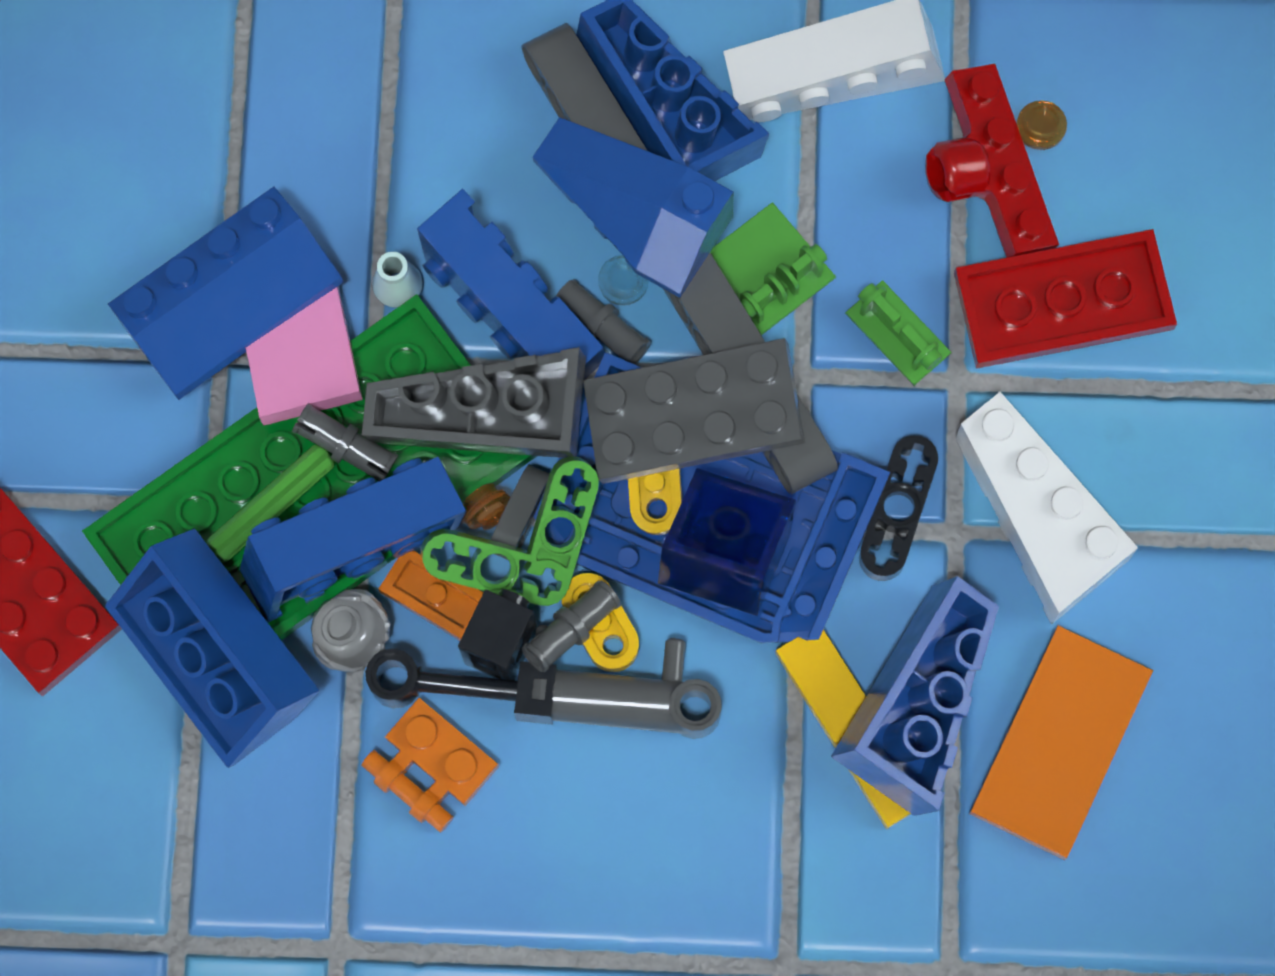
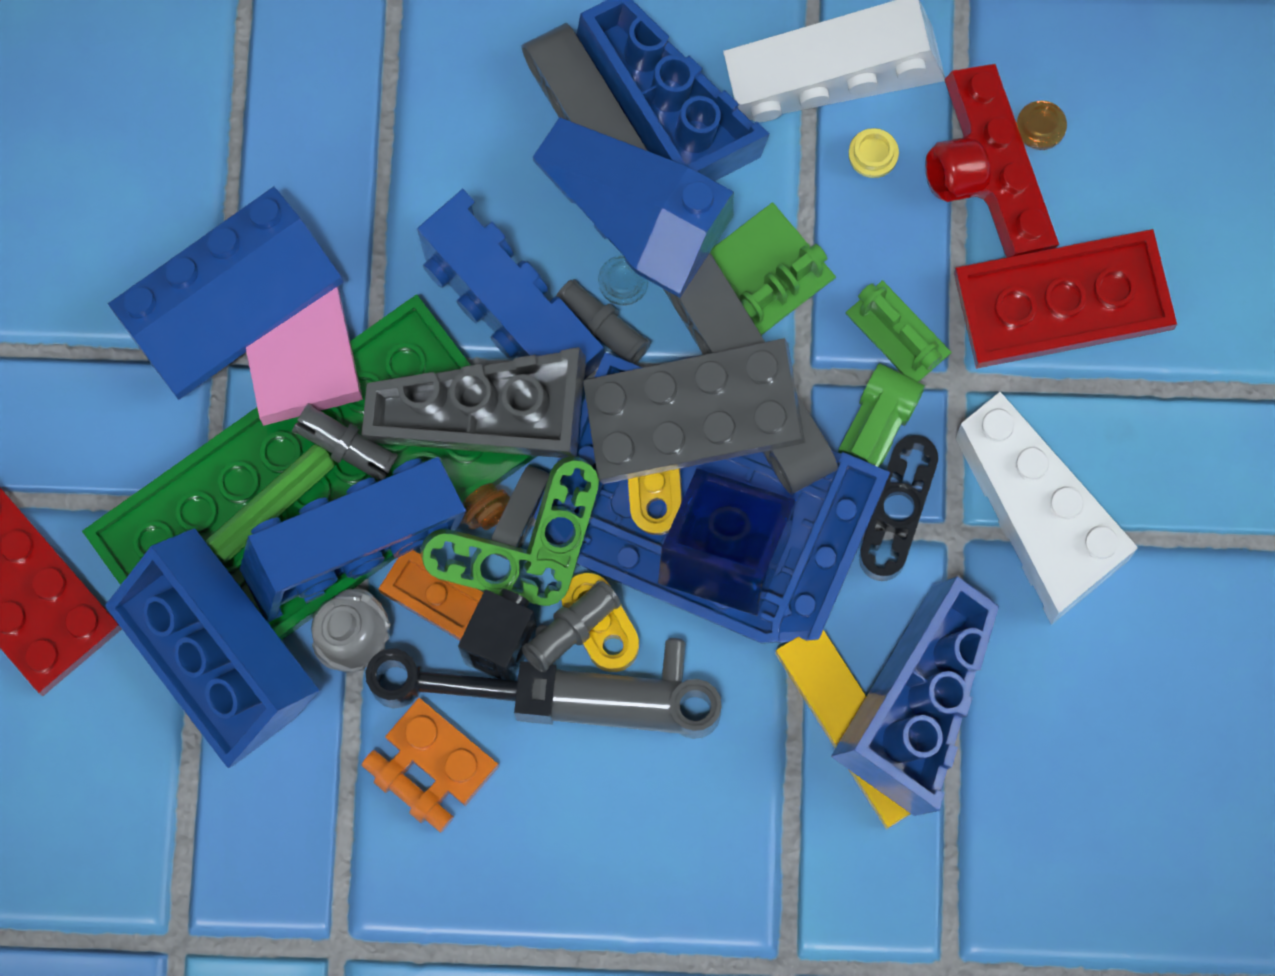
light aqua cone [372,252,422,308] -> none
orange tile [969,625,1153,860] -> none
none -> bright green piece [838,363,925,467]
none -> light yellow plate [848,128,899,178]

